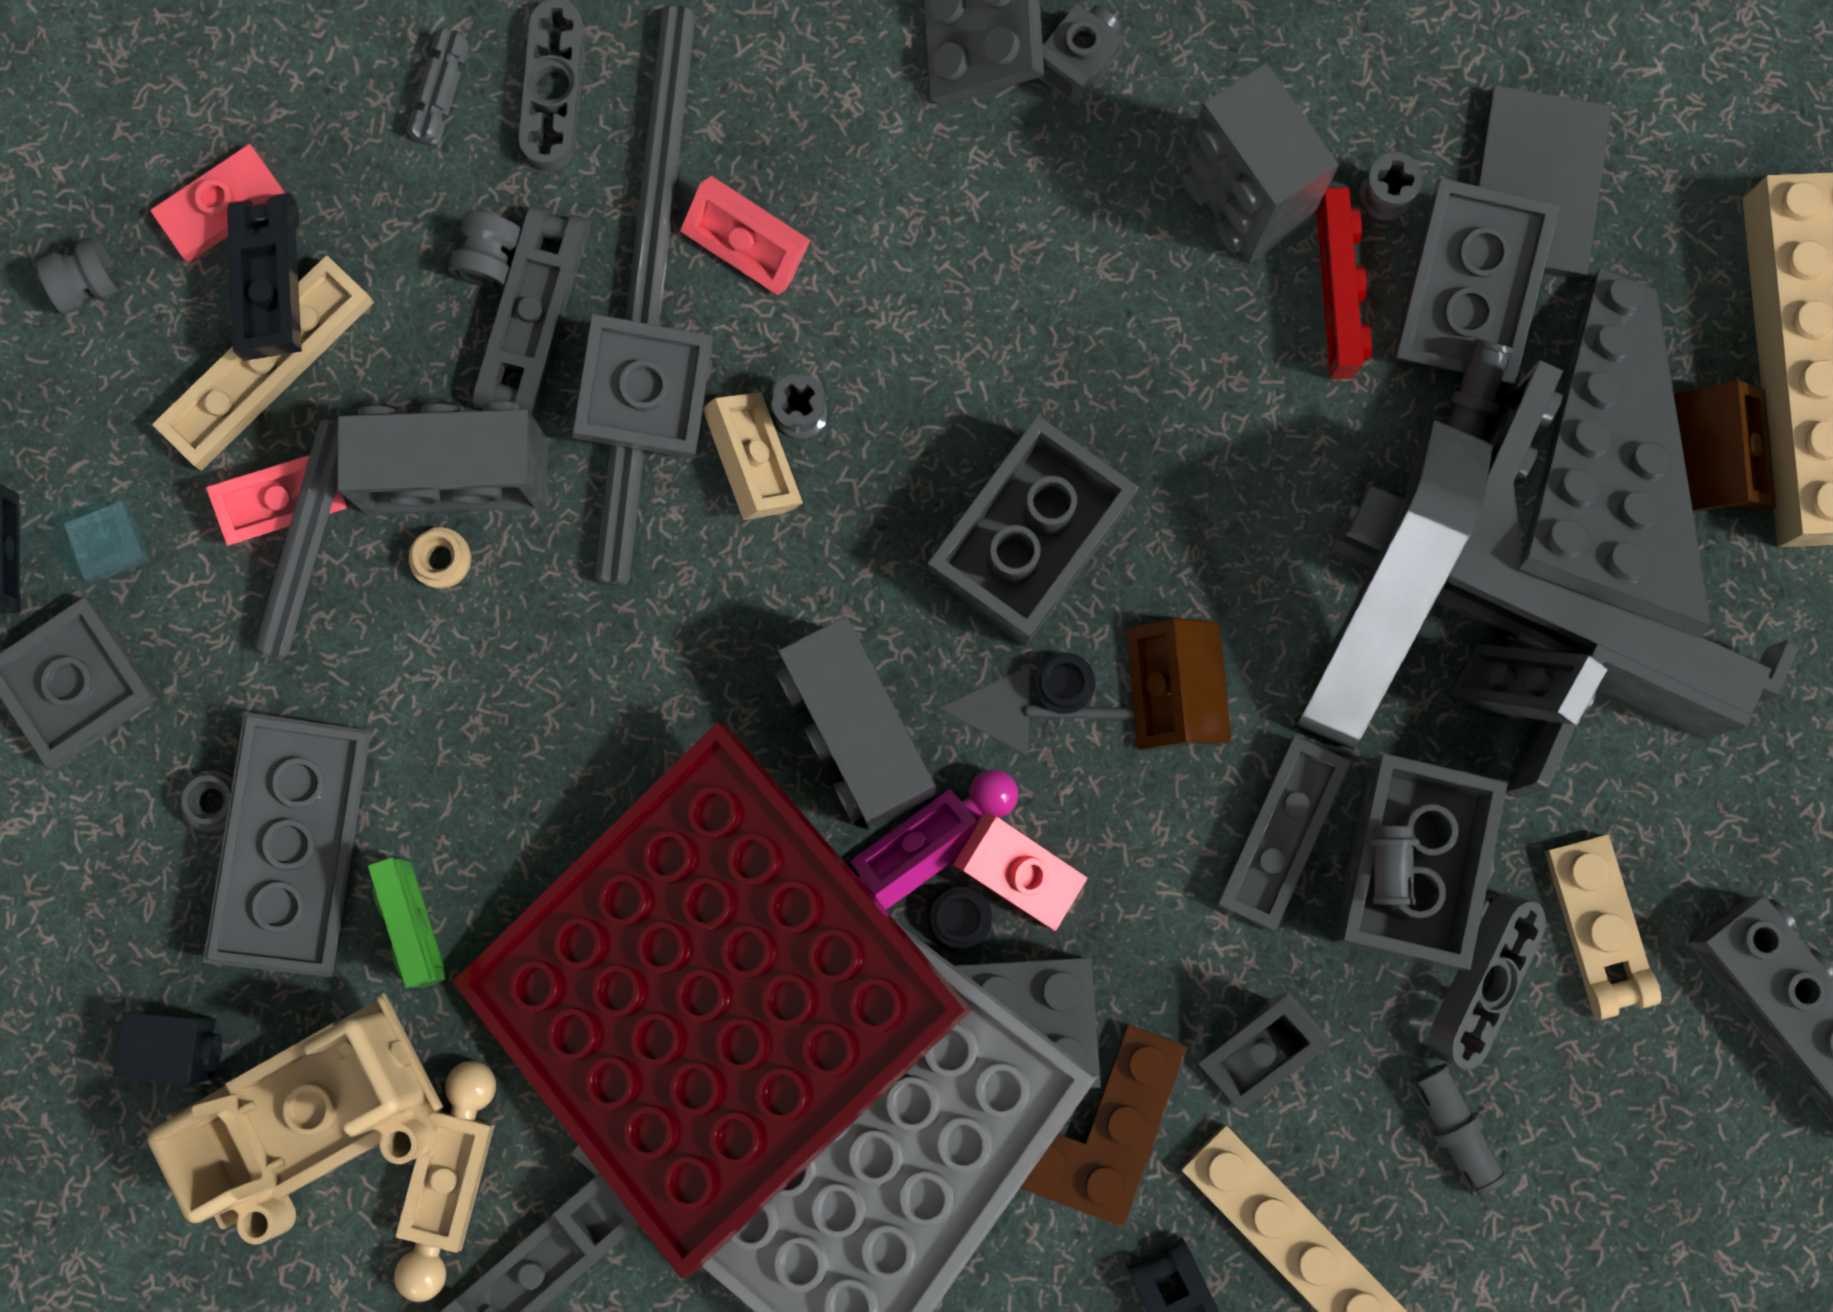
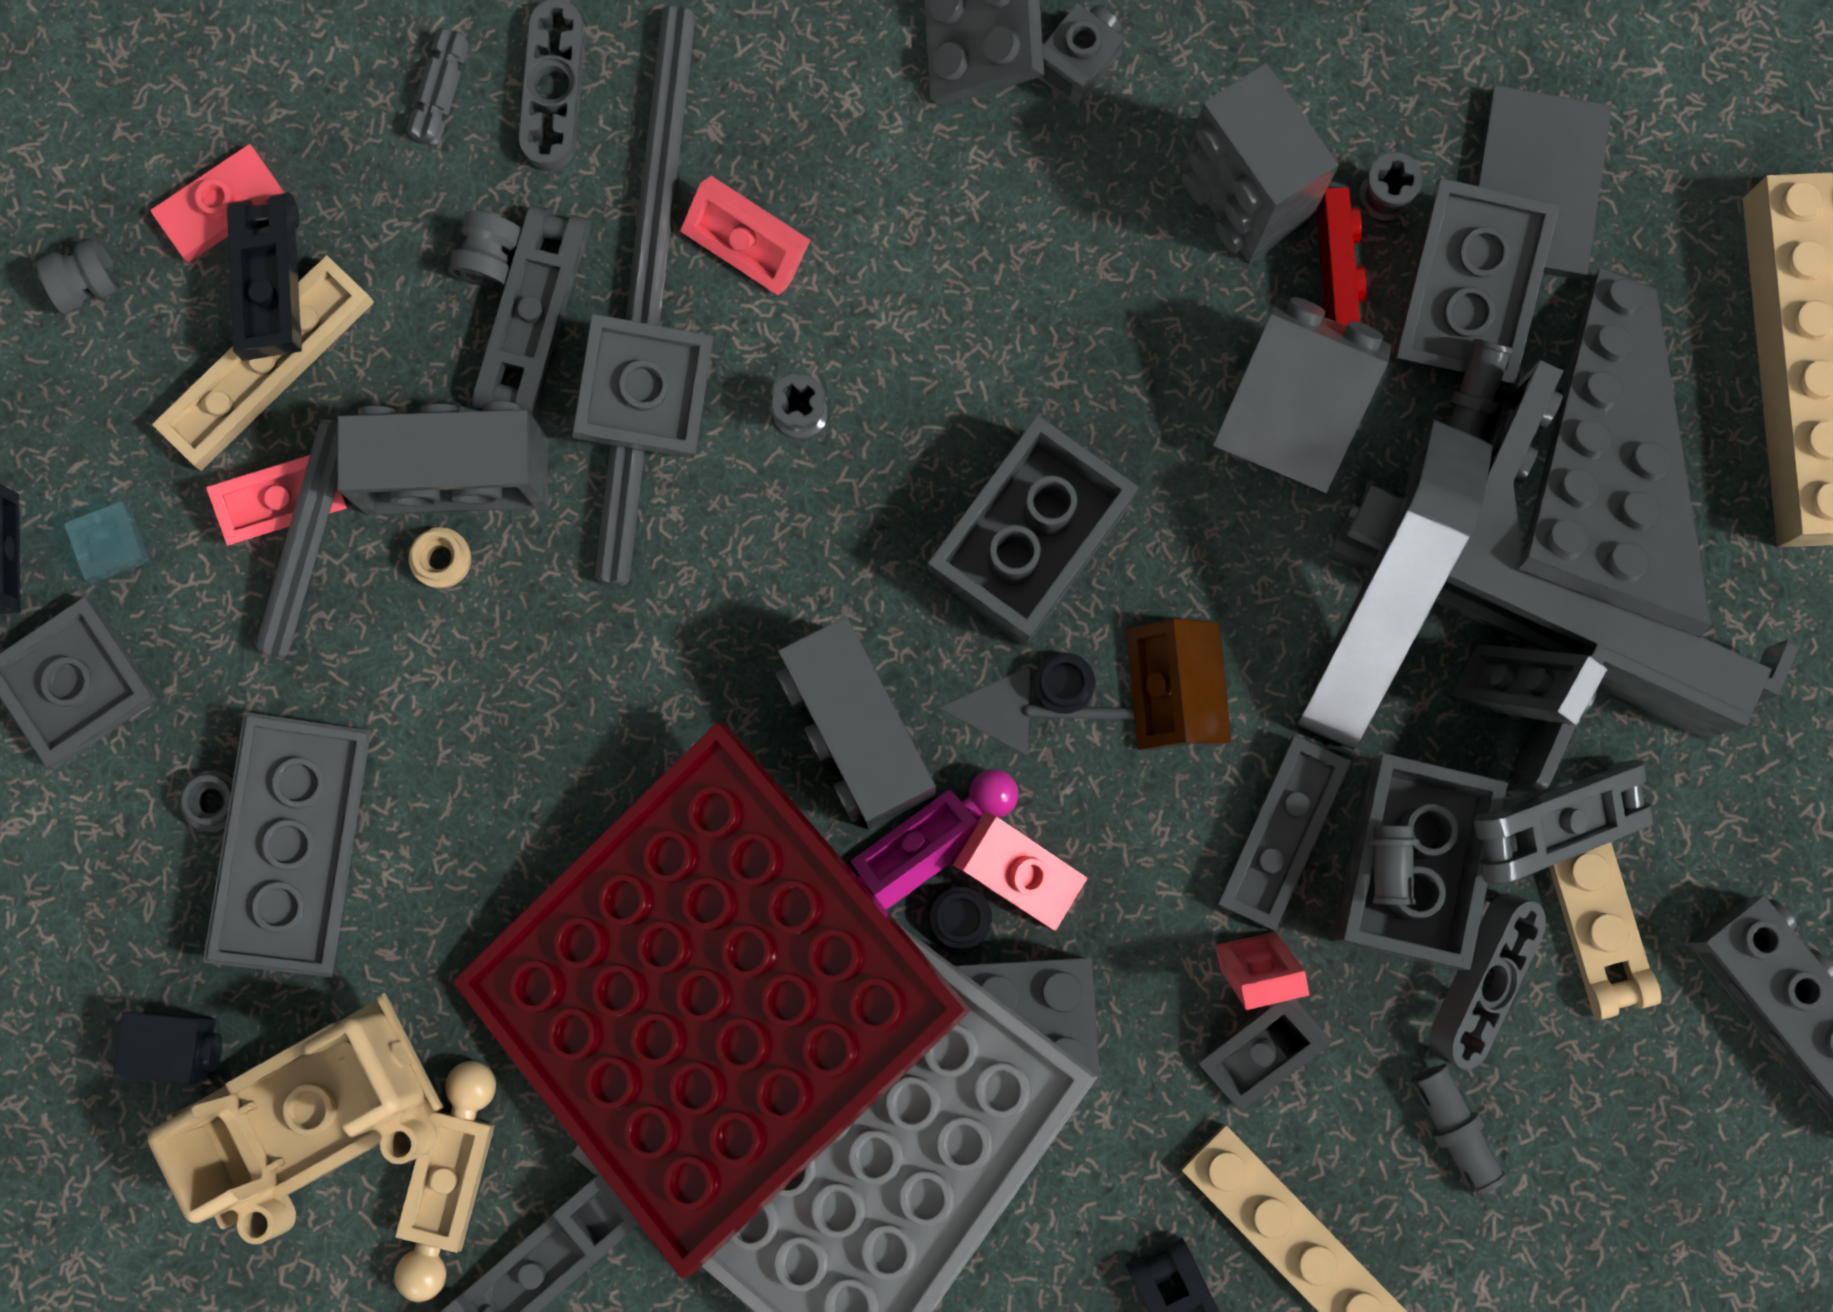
bright green plate [368,857,448,988] -> none
tan plate [703,392,803,520] -> none
reddish brown plate [1020,1024,1188,1228] -> none
reddish brown panel [1674,380,1776,513] -> none
none -> dark grey brick [1213,297,1391,493]
none -> coral plate [1215,931,1309,1010]
none -> dark grey plate [1473,760,1654,884]

